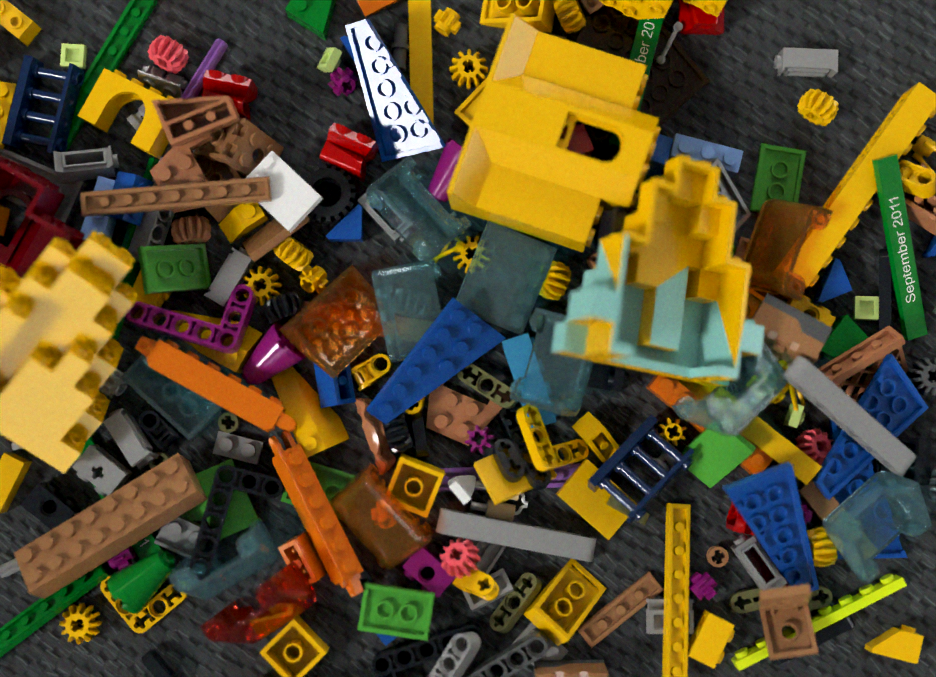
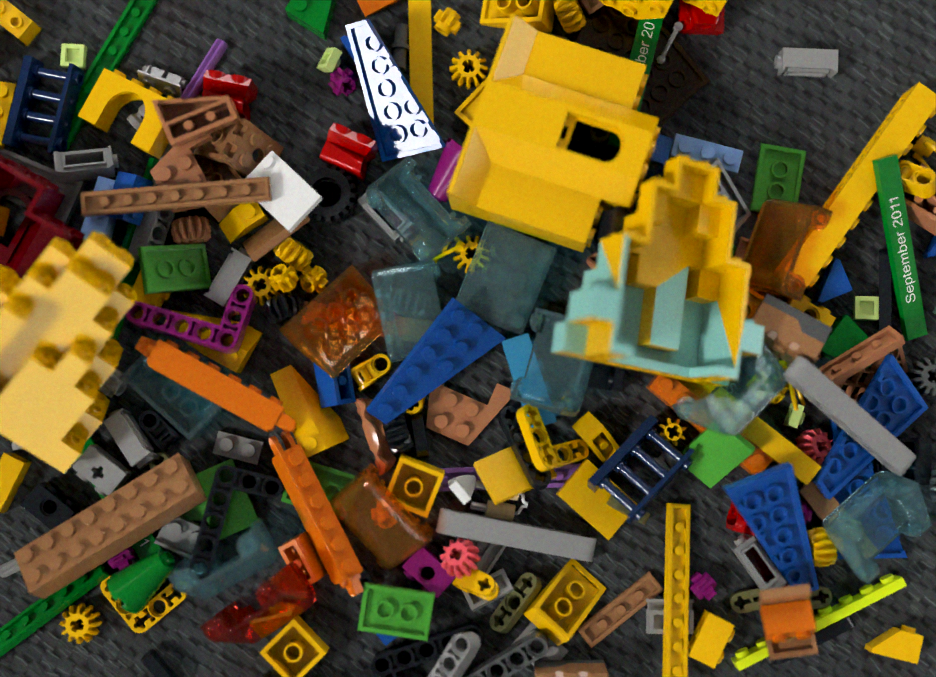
coral gear [147,35,189,74] -> none
olive bush [218,412,240,433] -> none
magenta cone [242,323,306,385] -> none
blue slope [326,204,364,242] -> none
olive beam [457,363,518,409] -> none
magenta gear [465,425,495,455] -> none
black beam [492,438,525,483] -> none
yellow gear [536,260,571,300] -> none
coral brick [560,123,594,158] -> none
medium nougat bush [706,545,729,567] -> none
yellow gear [797,89,839,126] -> none
none -> yellow gear [268,264,299,293]
none -> orange brick [760,600,816,643]

